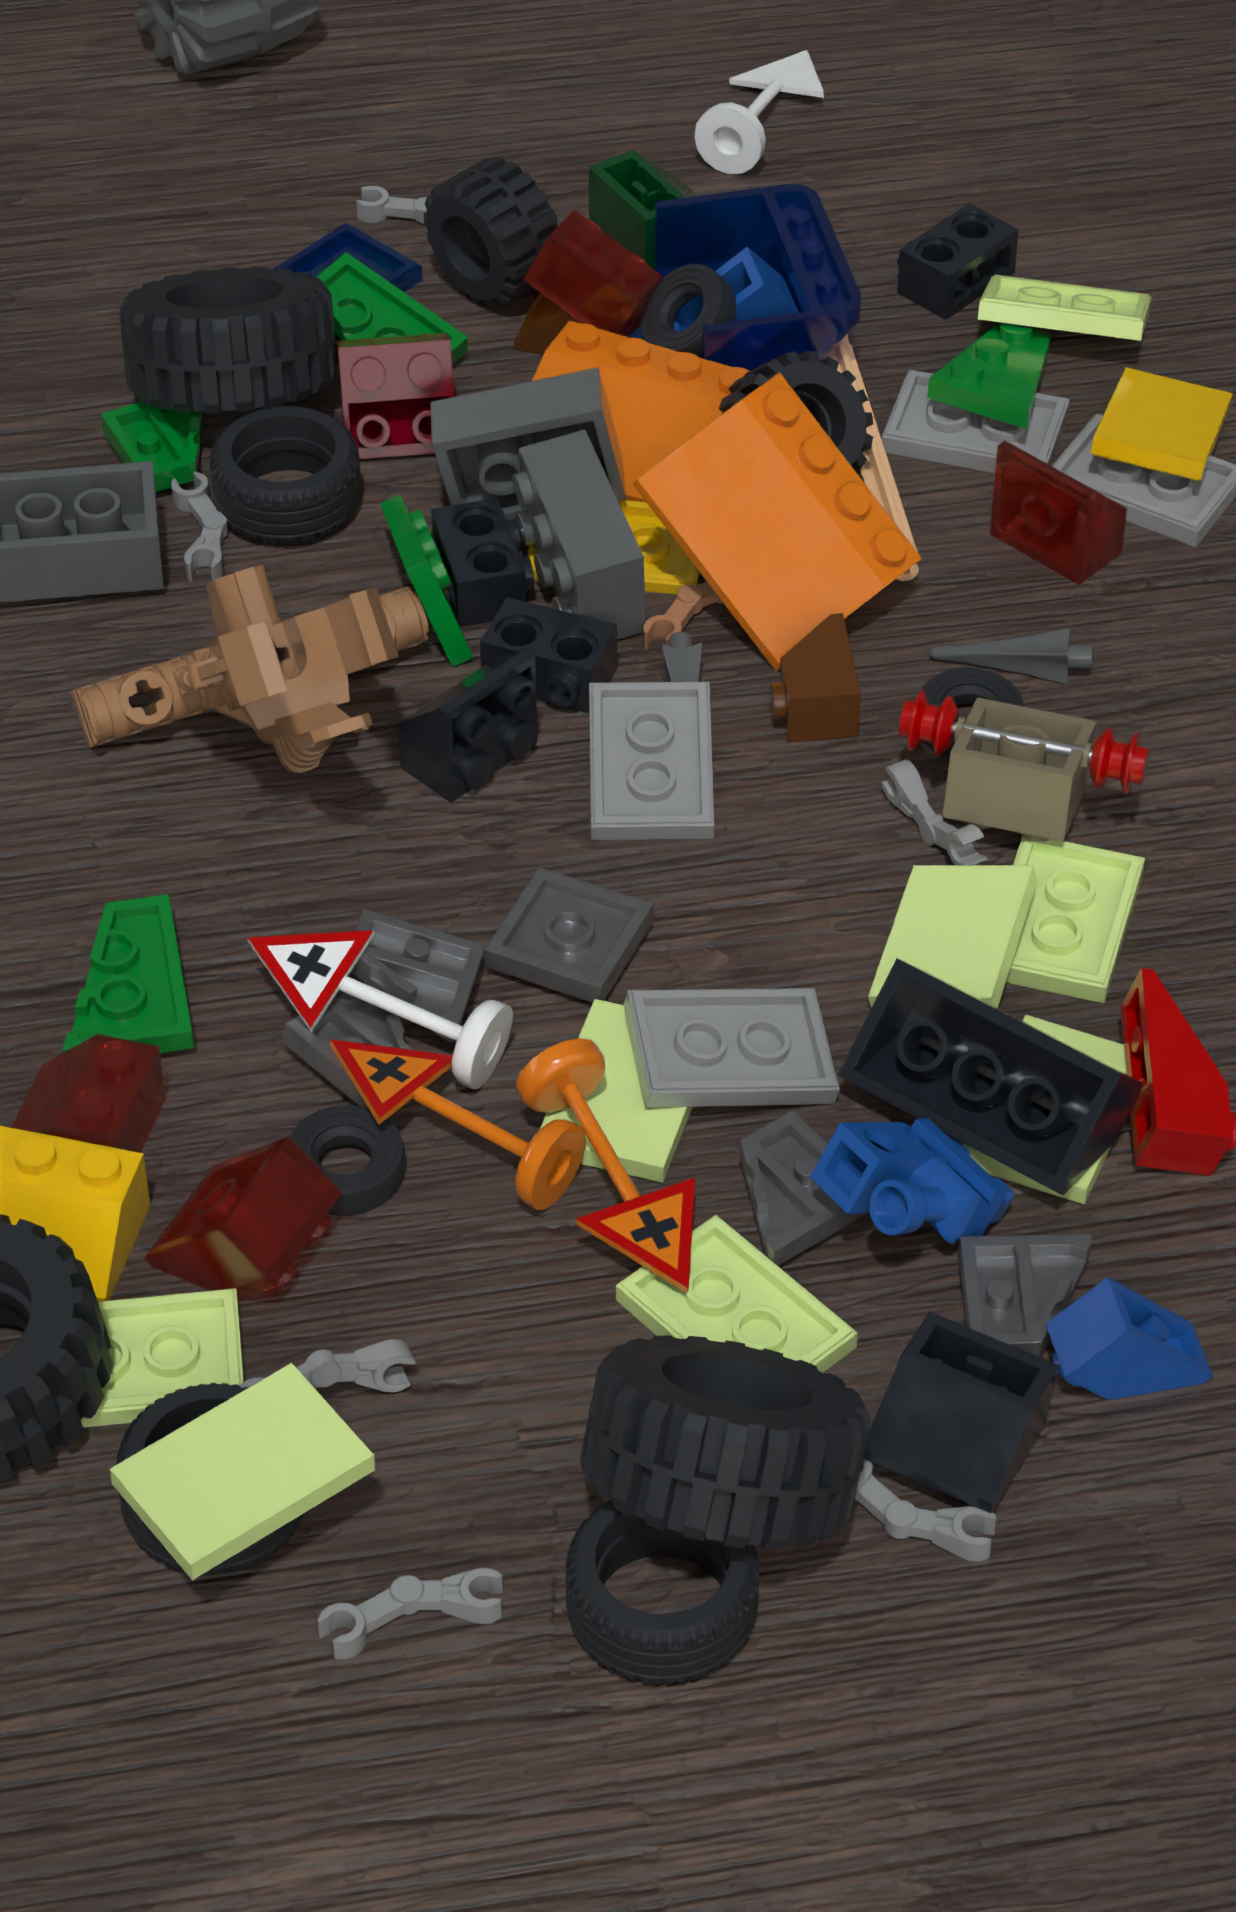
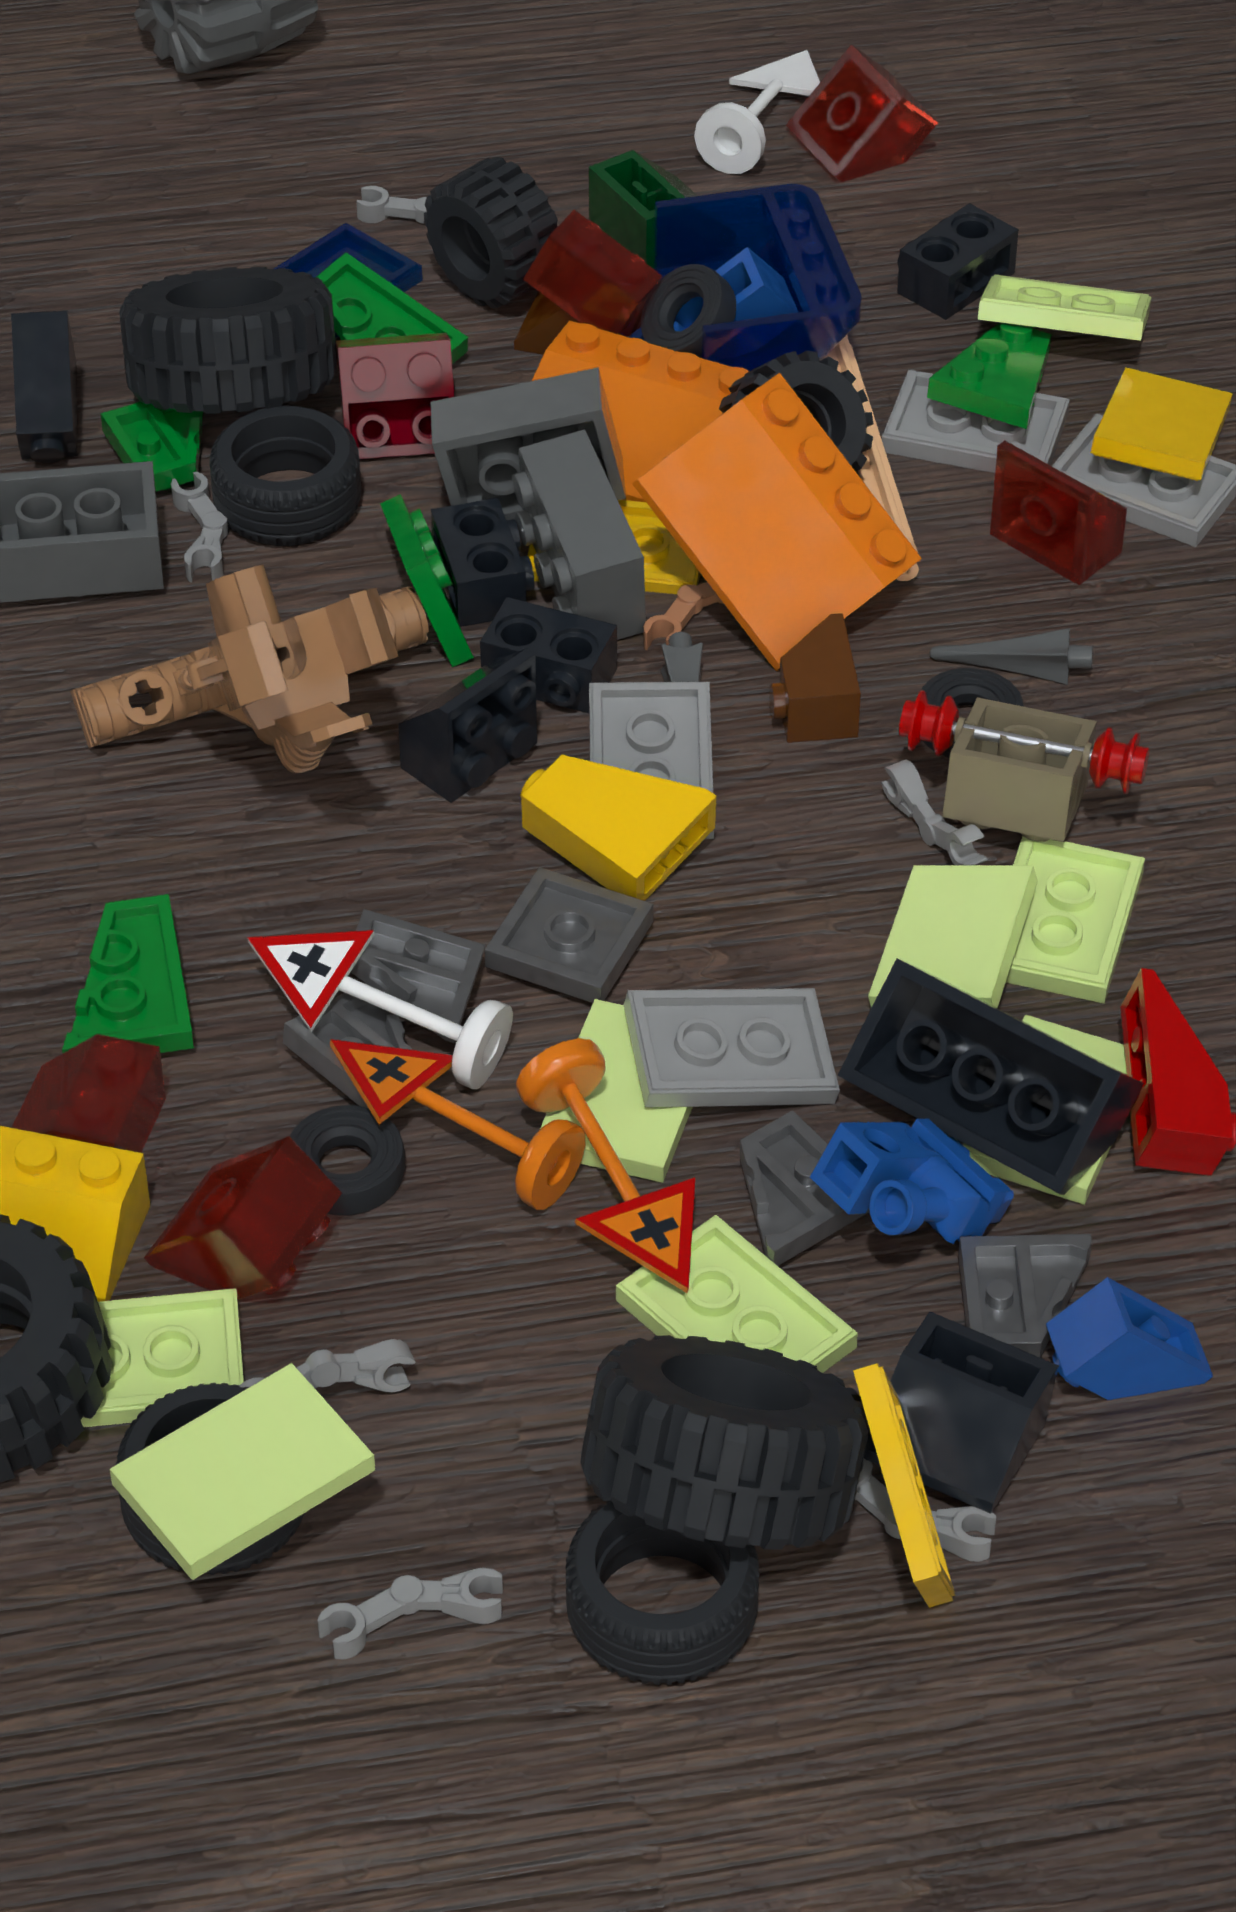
none -> black slope [11,310,78,463]
none -> yellow slope [520,754,717,901]
none -> clear red slope [786,45,939,182]
none -> yellow tile [853,1363,956,1608]

